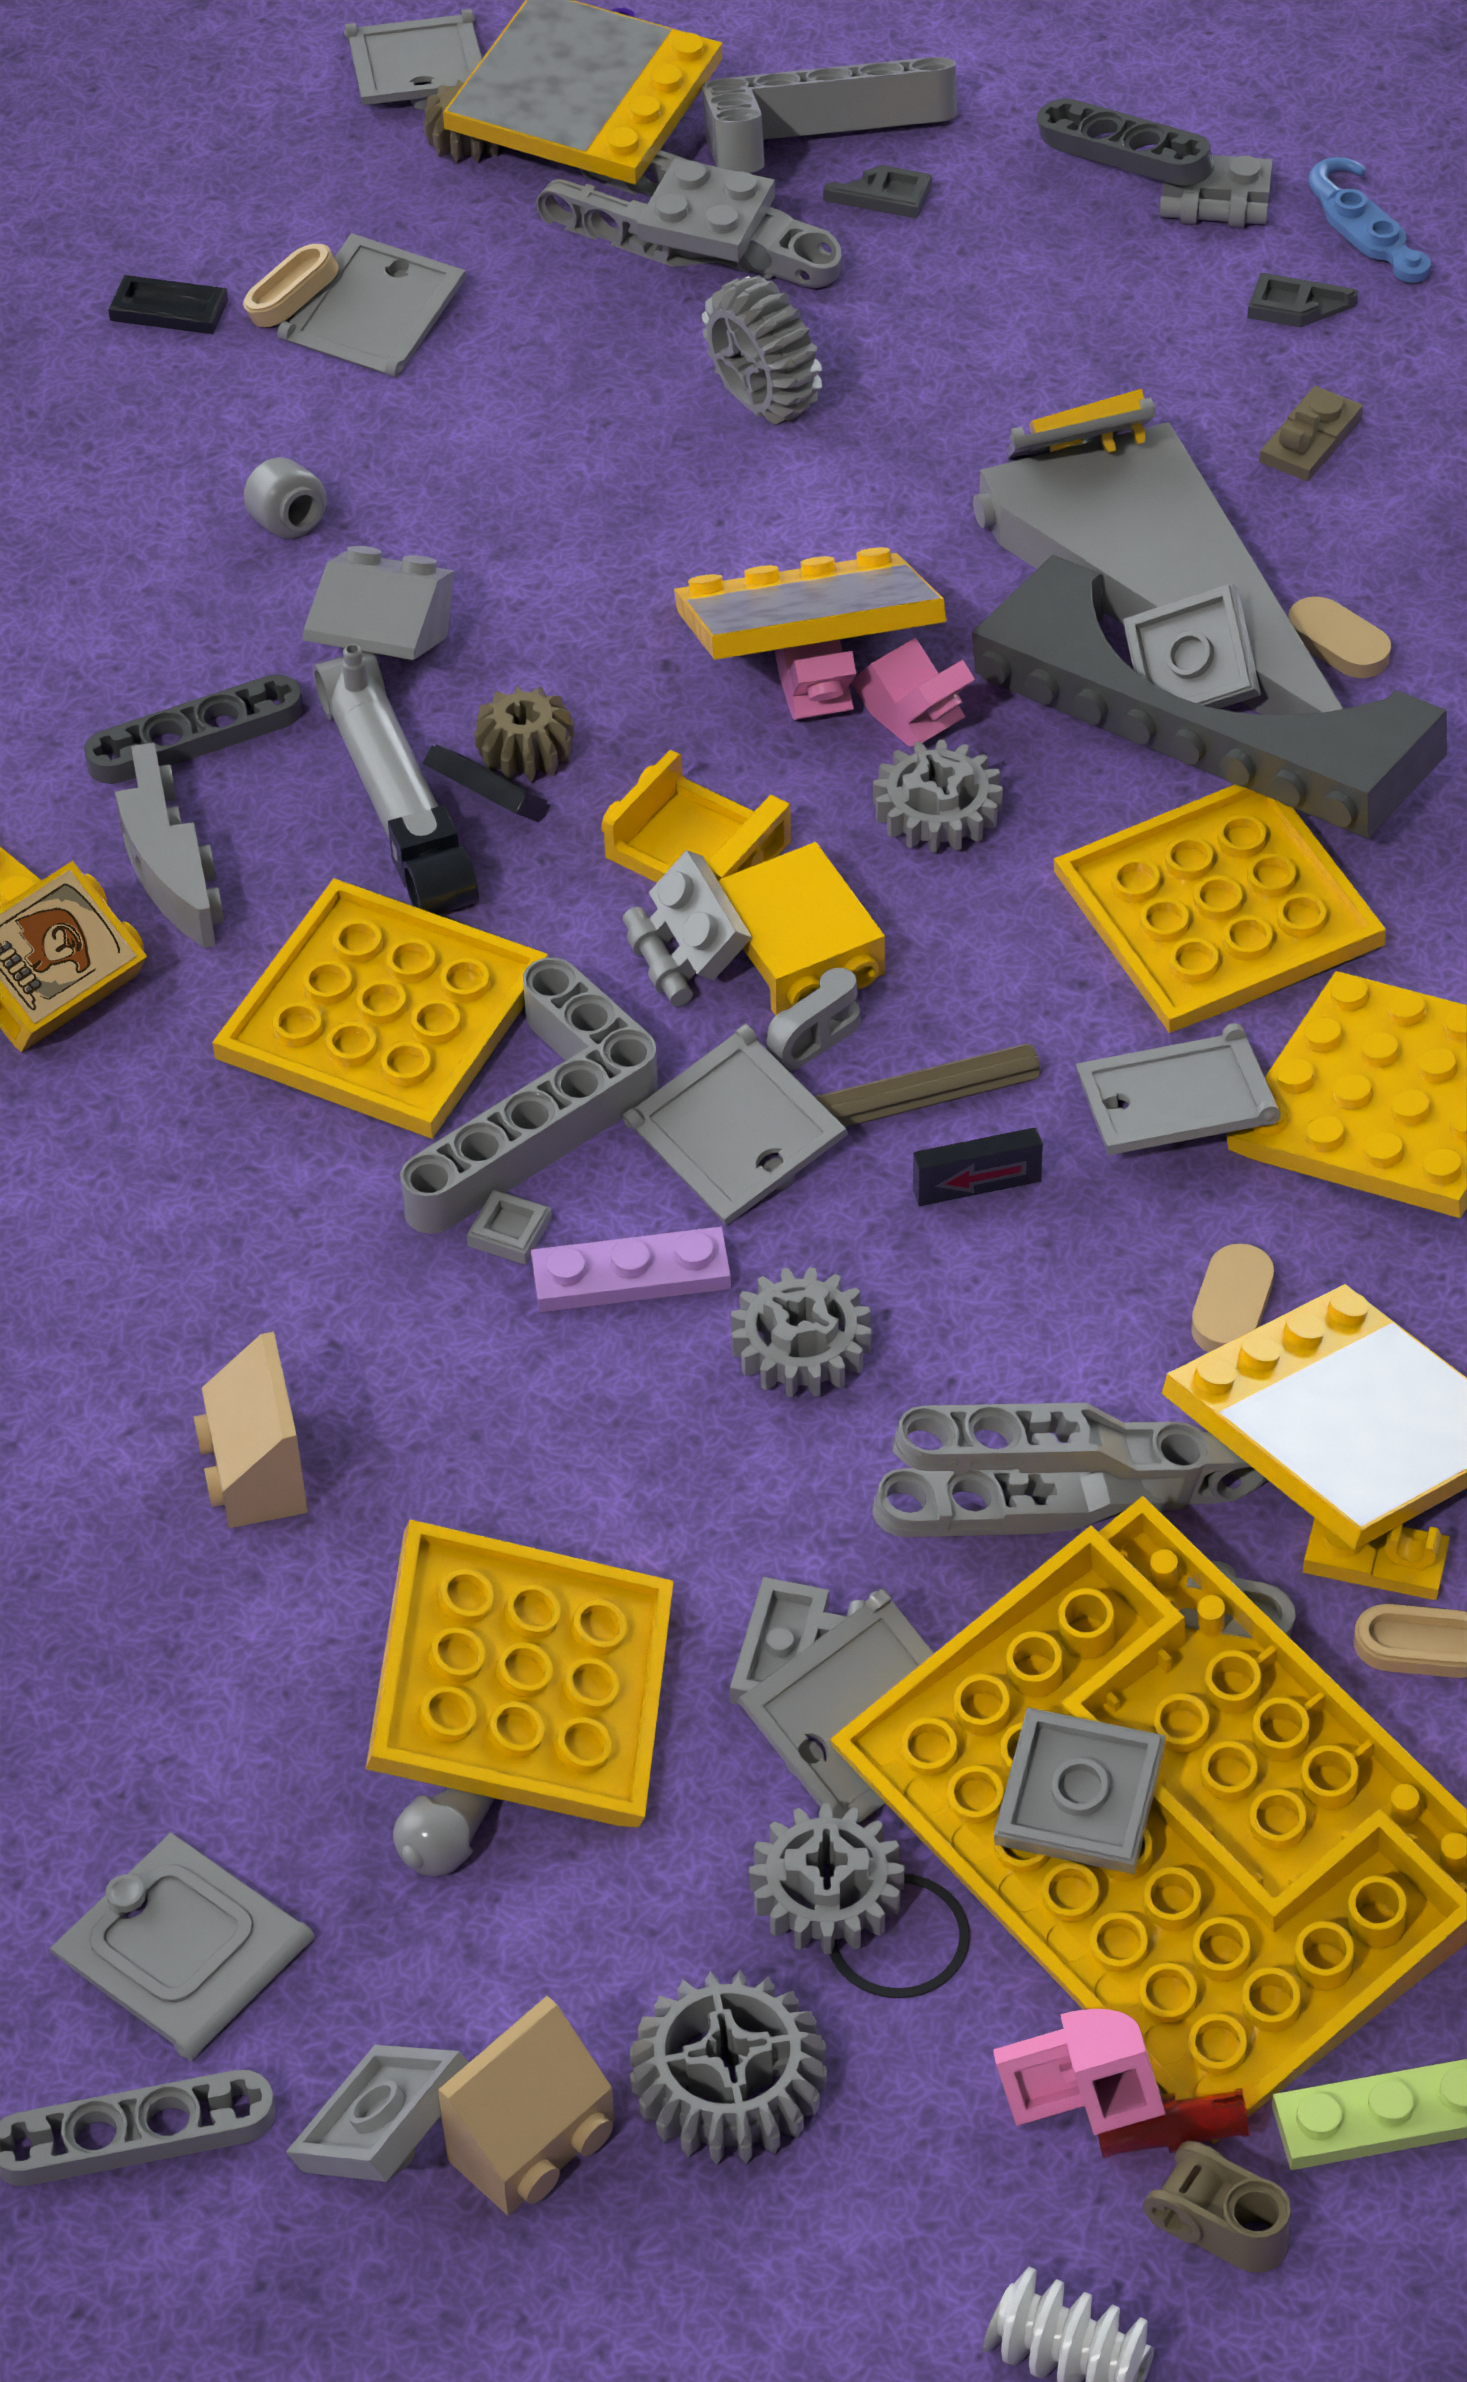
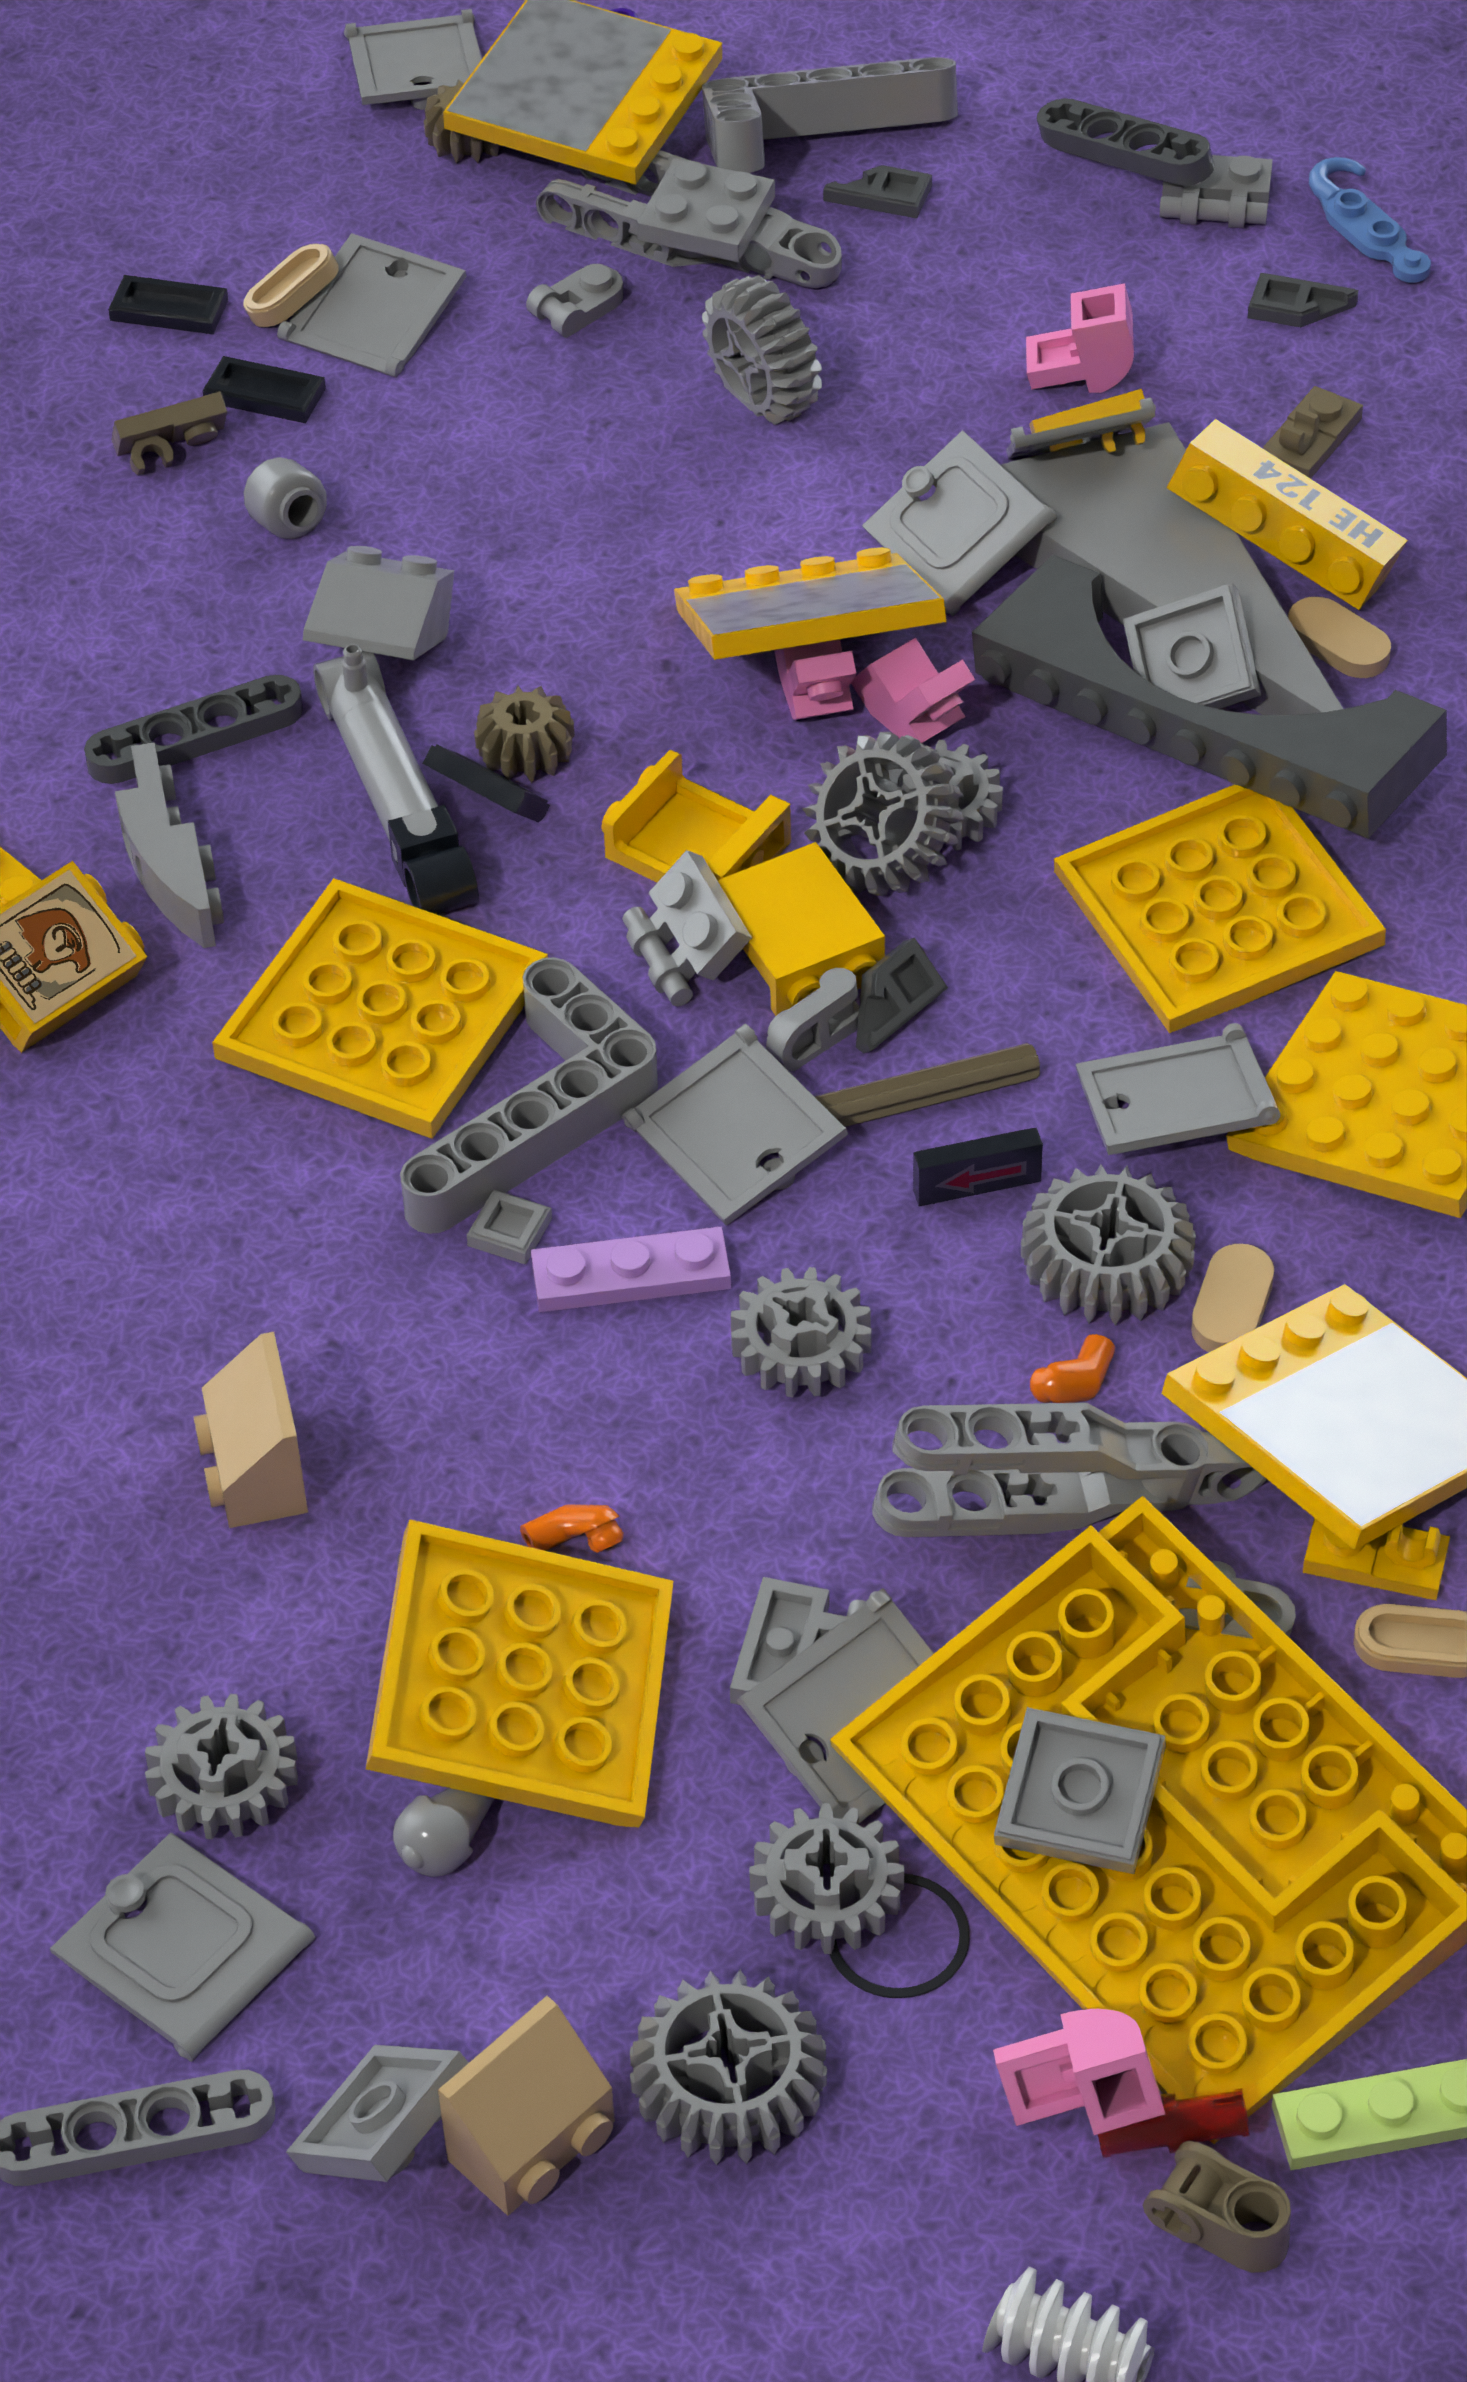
none -> dark tan plate [111,392,227,475]
none -> light grey gear [145,1694,298,1839]
none -> black tile [202,356,326,424]
none -> orange arm [520,1504,624,1553]
none -> light grey plate [526,264,624,338]
none -> light grey gear [803,732,965,896]
none -> dark grey tile [856,937,948,1053]
none -> light grey container [862,430,1057,617]
none -> light grey gear [1021,1164,1196,1326]
none -> bright pink brick [1026,283,1134,393]
none -> orange arm [1030,1334,1116,1403]
none -> yellow brick [1167,419,1408,610]

